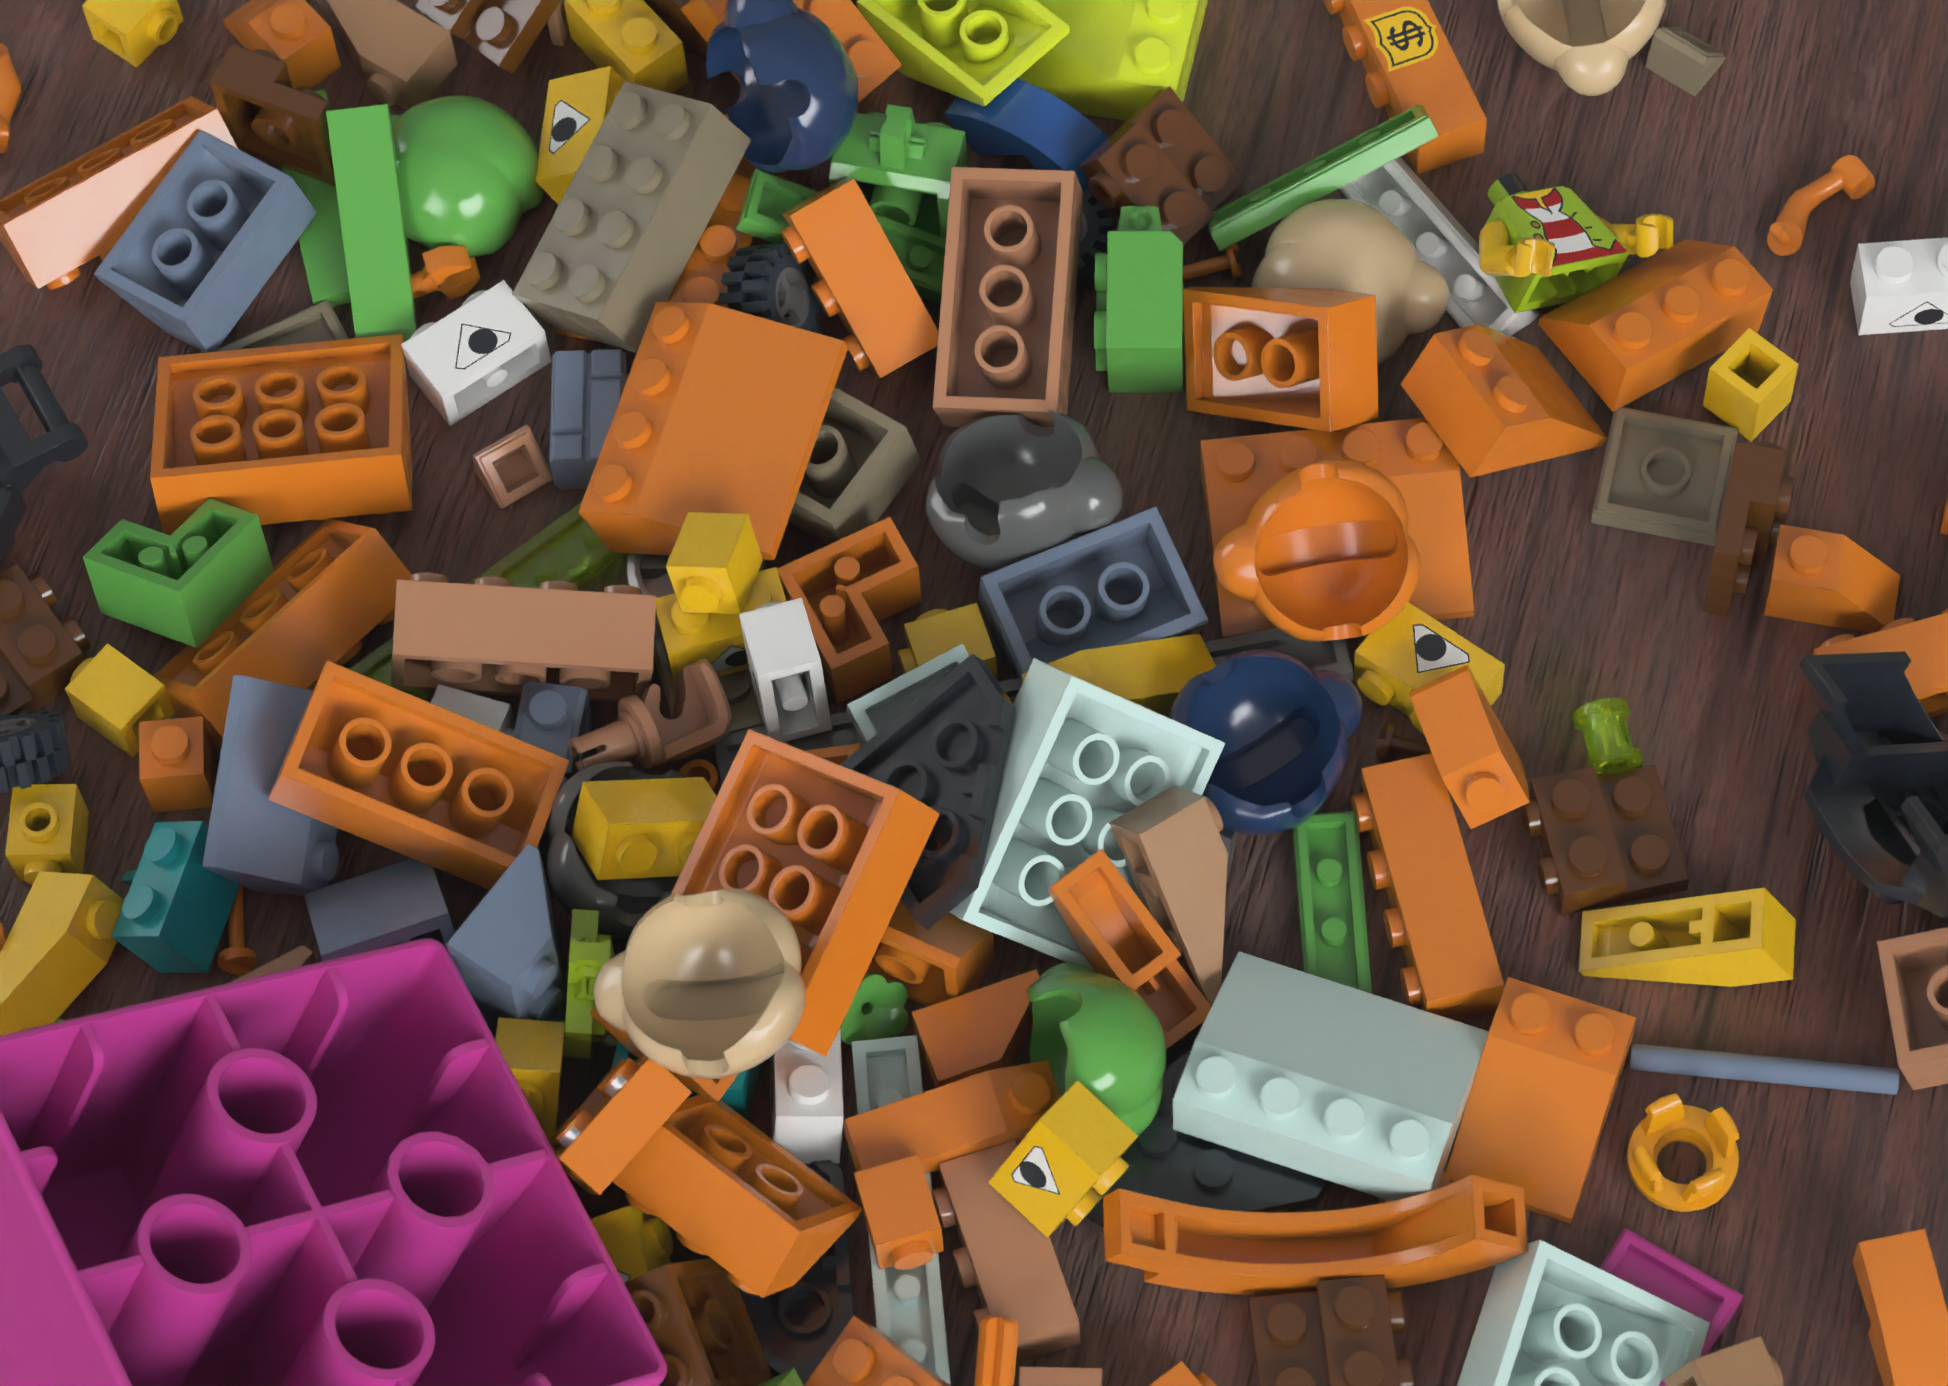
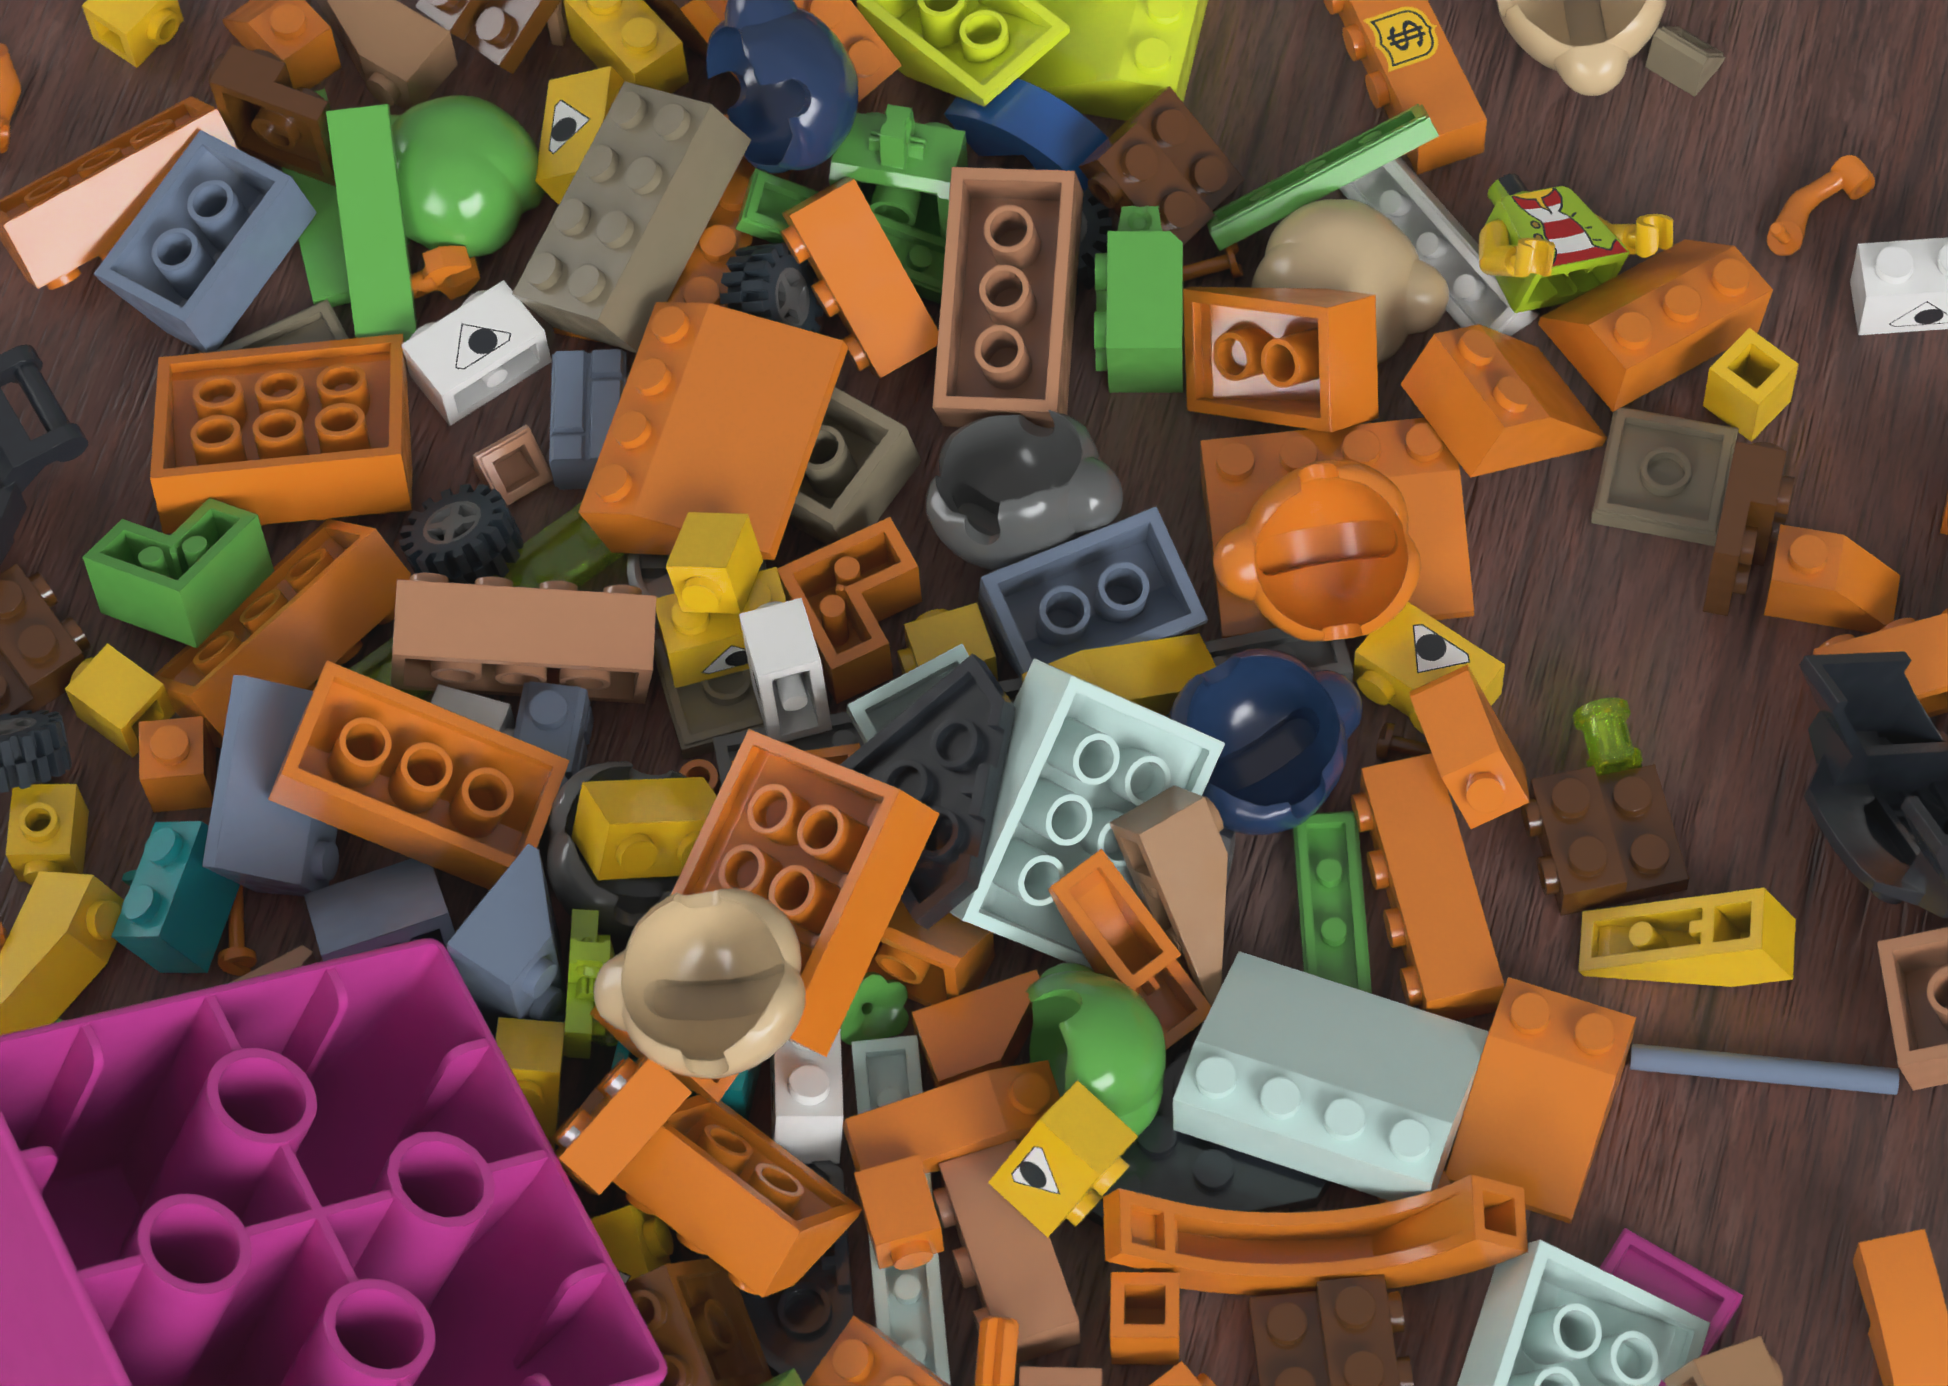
nougat piece [568,658,732,771] -> none
light orange piece [1627,1093,1739,1212] -> none
none -> black wheel [399,484,524,584]
none -> orange brick [1110,1272,1180,1365]

